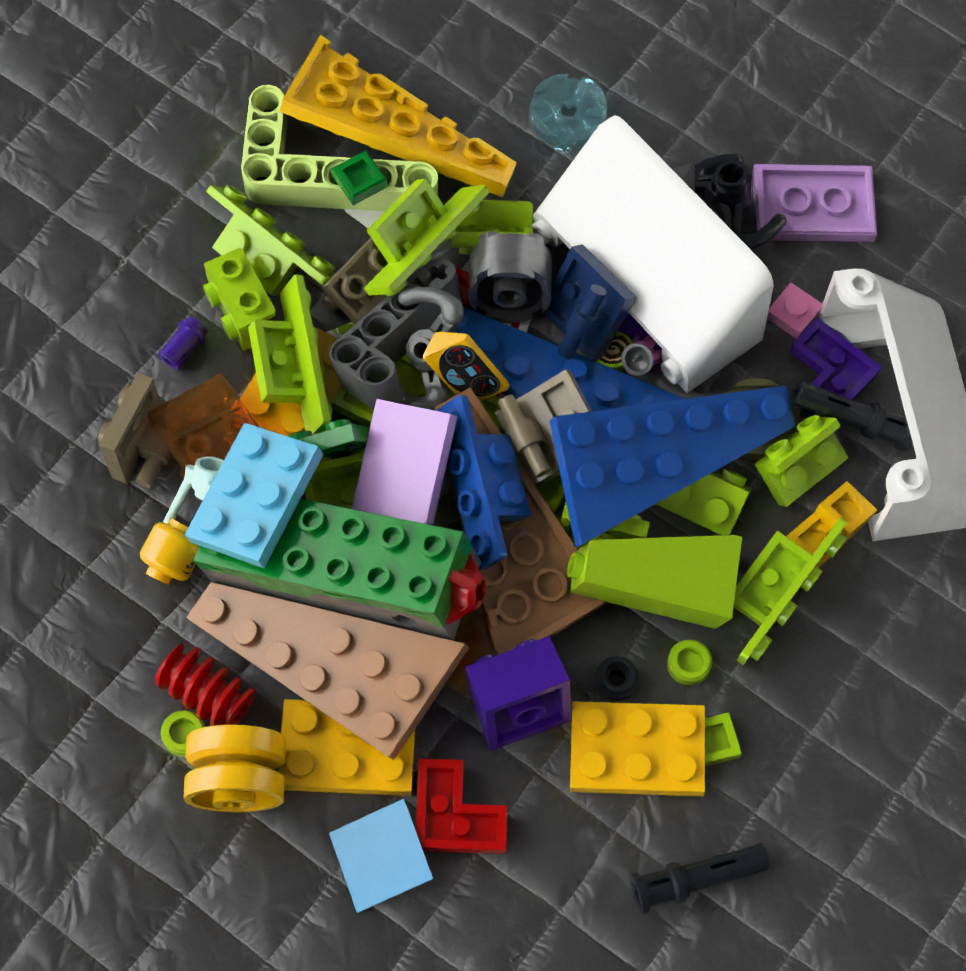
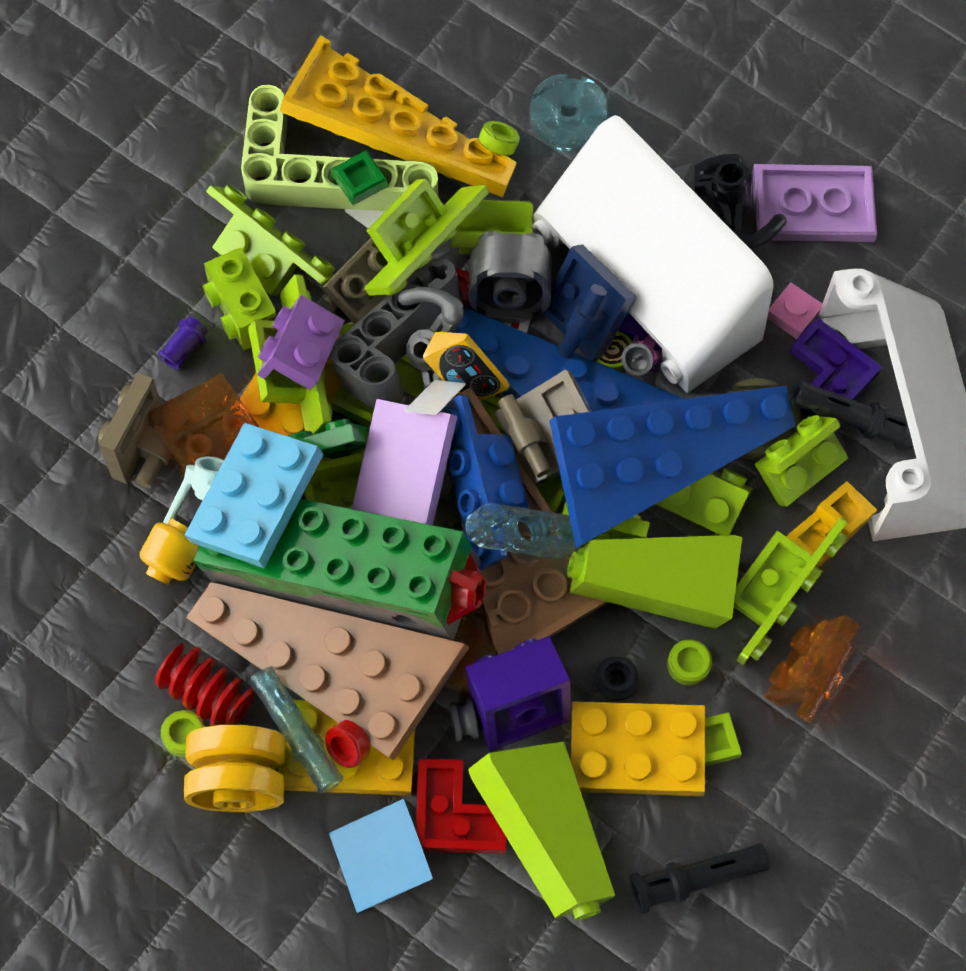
none -> clear light blue pin [248,666,344,794]
none -> medium lavender bracket [257,295,345,390]
none -> red tile [325,720,370,768]
none -> white sticker [405,380,466,415]
none -> dark grey bush [449,699,478,742]
none -> clear light blue beam [465,503,581,559]
none -> lime slope [468,741,615,920]
none -> lime tile [478,121,520,155]
none -> clear orange plate [764,615,860,723]

